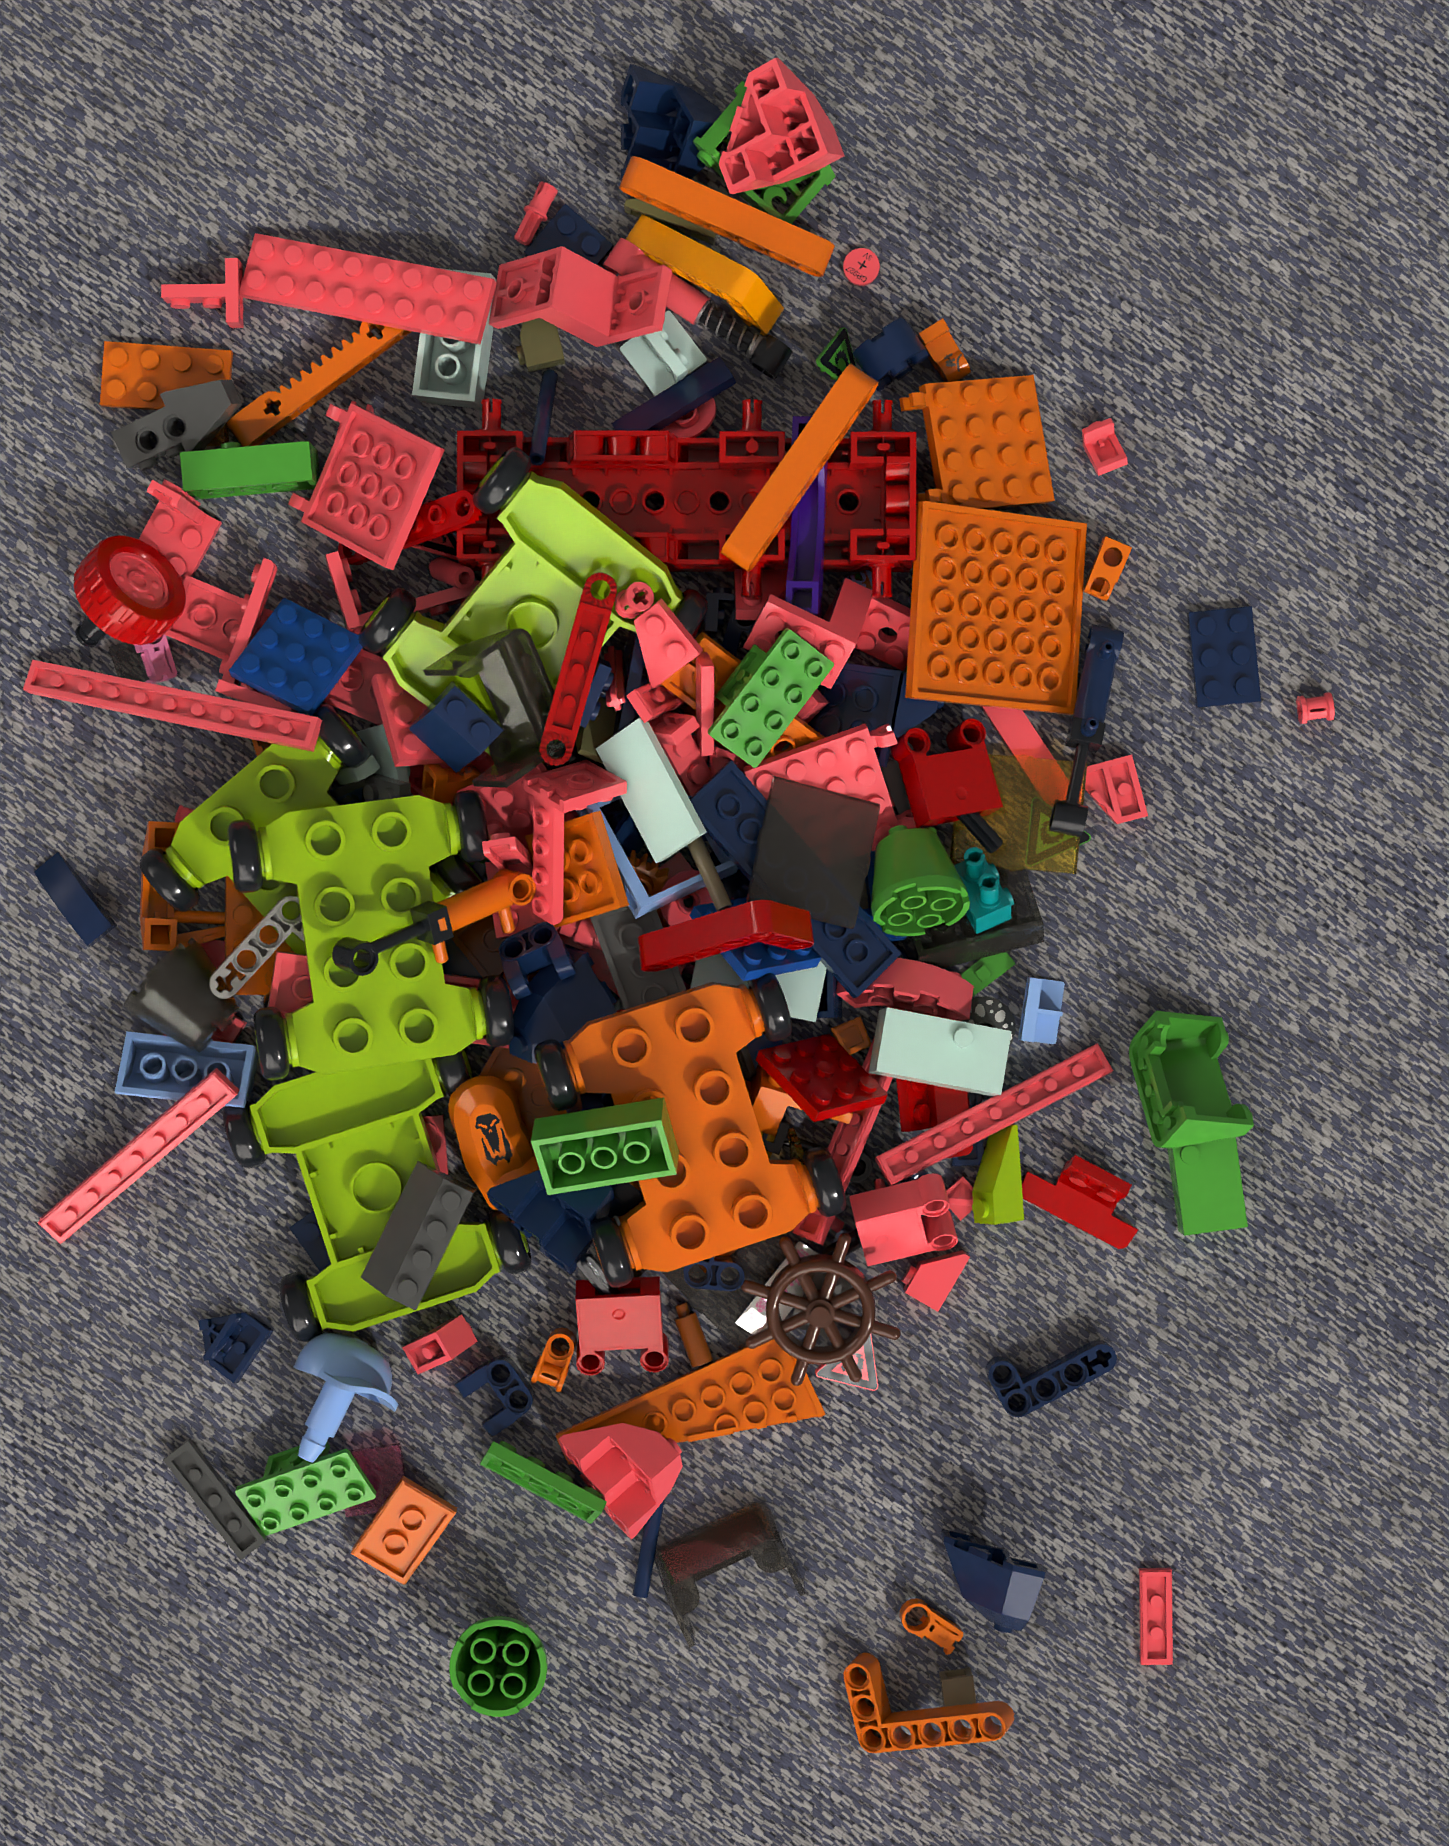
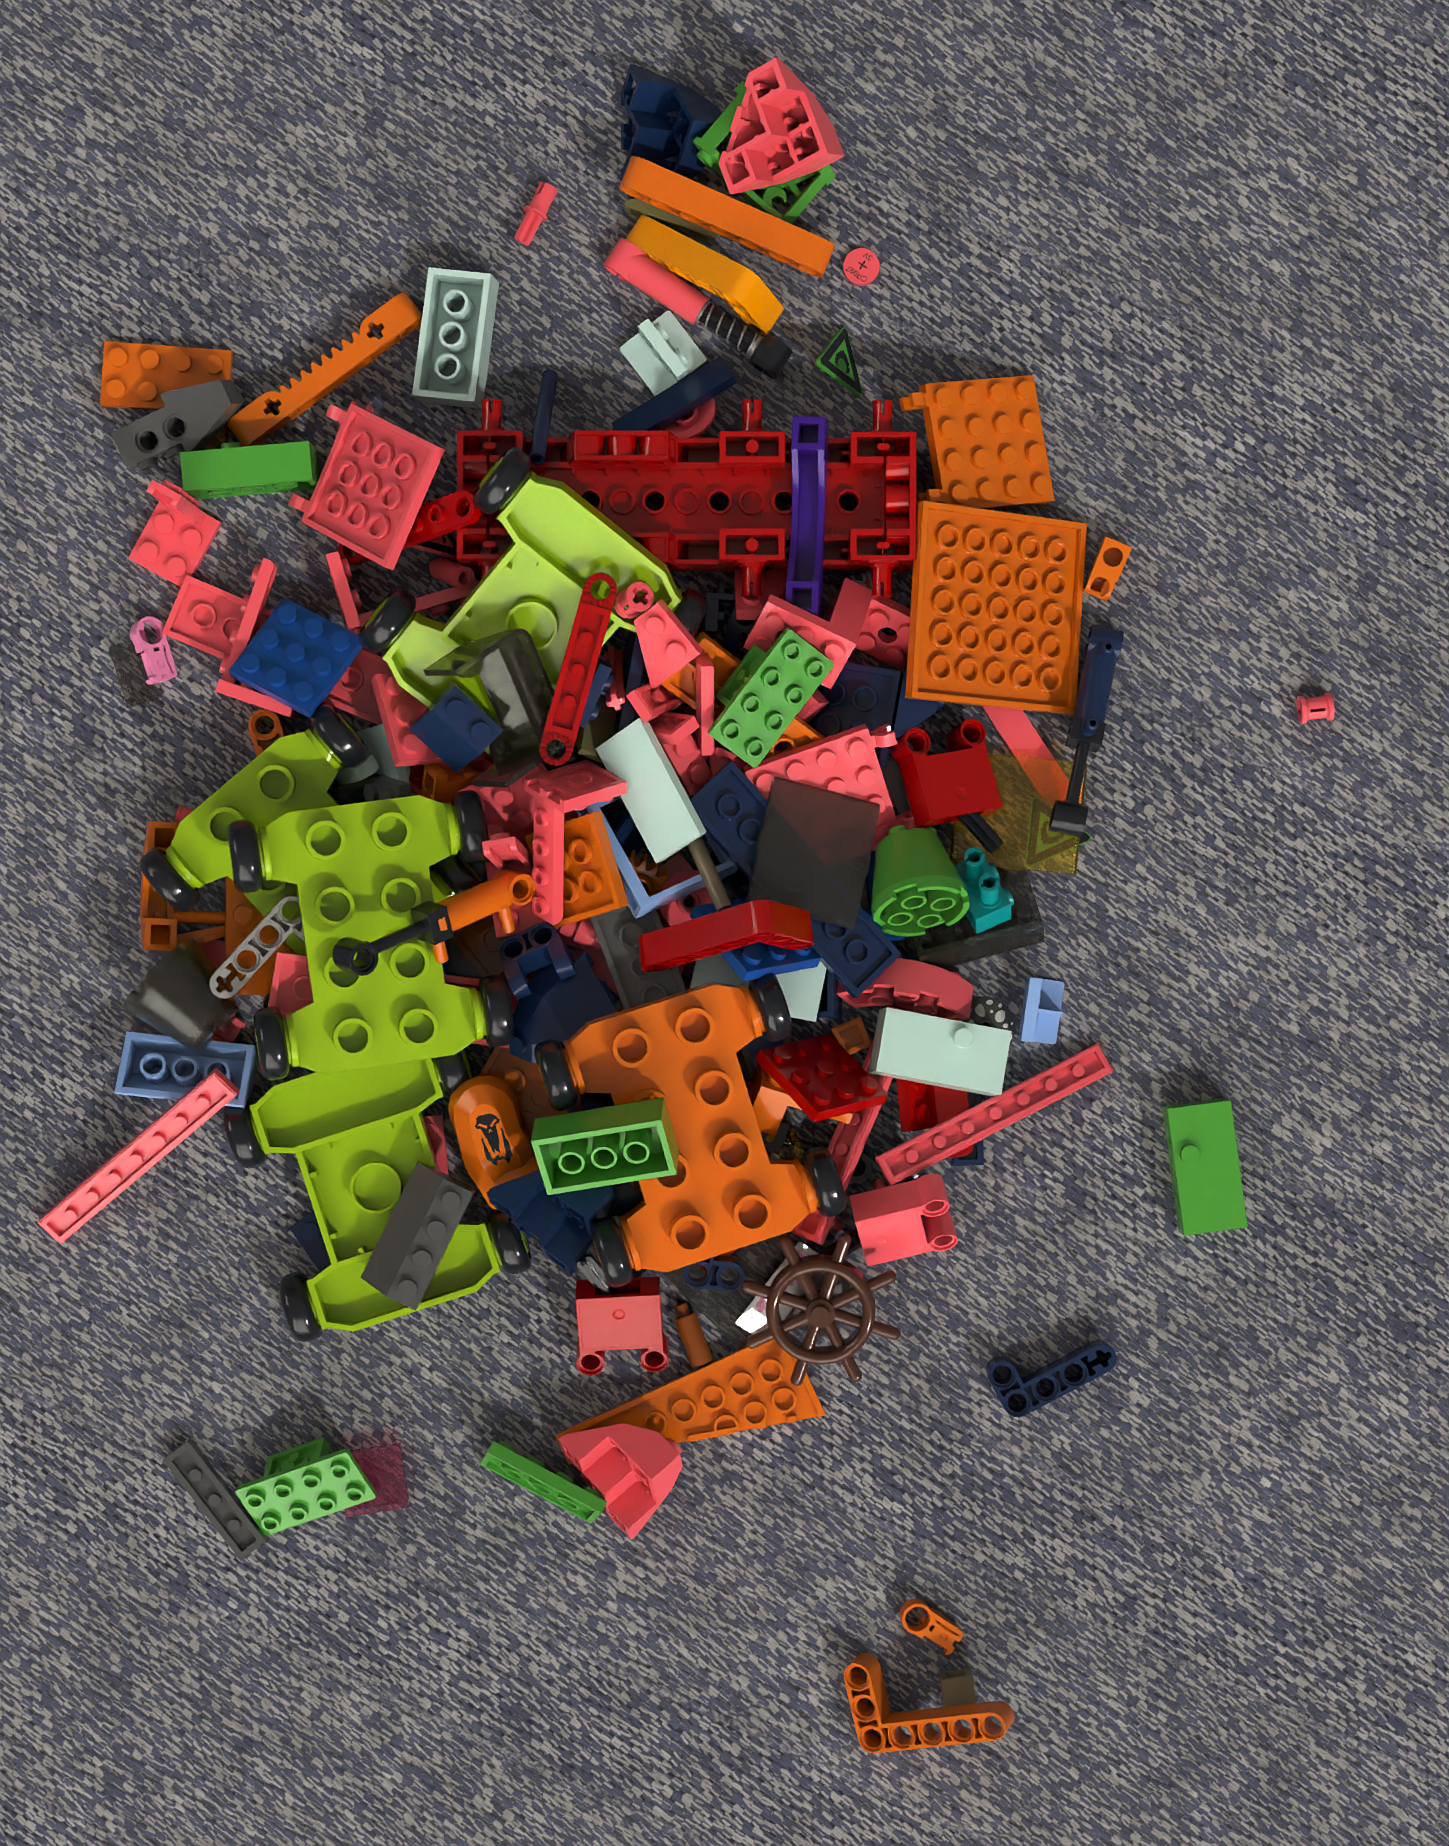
coral plate [23,660,322,752] -> none
dark blue slope [34,852,117,946] -> none
red wheel [73,535,186,647] -> none
coral bracket [161,258,244,328] -> none
dark blue slope [198,1312,274,1383] -> none
coral plate [239,233,497,345] -> none
light blue piece [294,1333,398,1463] -> none
orange tile [351,1476,457,1585] -> none
coral slope [402,1314,478,1374] -> none
bright green cone [449,1616,548,1717] -> none
dark blue piece [454,1355,534,1437] -> none
coral bracket [489,246,672,347] -> none
olive slope [516,318,566,372] -> none
dark blue plate [524,204,614,265] -> none
orange piece [531,1327,576,1392] -> none
dark blue piece [632,1499,665,1598] -> none
clear smoke windscreen [655,1501,806,1648] -> none
orange beam [721,364,879,572] -> none
piece [815,1334,878,1391] -> none
dark blue brick [852,317,929,392] -> none
coral slope [902,1250,970,1312] -> none
orange leg [918,318,971,382] -> none
dark blue brick [941,1529,1046,1633] -> none
coral tile [946,1175,973,1221] -> none
bright green piece [961,944,1015,997] -> none
lime slope [972,1124,1024,1225] -> none
red plate [1022,1155,1139,1249] -> none
coral bracket [1082,418,1128,476] -> none
coral wing [1082,754,1148,824] -> none
bright green windscreen [1129,1011,1254,1148] -> none
coral tile [1139,1568,1173,1665] -> none
dark blue plate [1187,606,1261,708] -> none

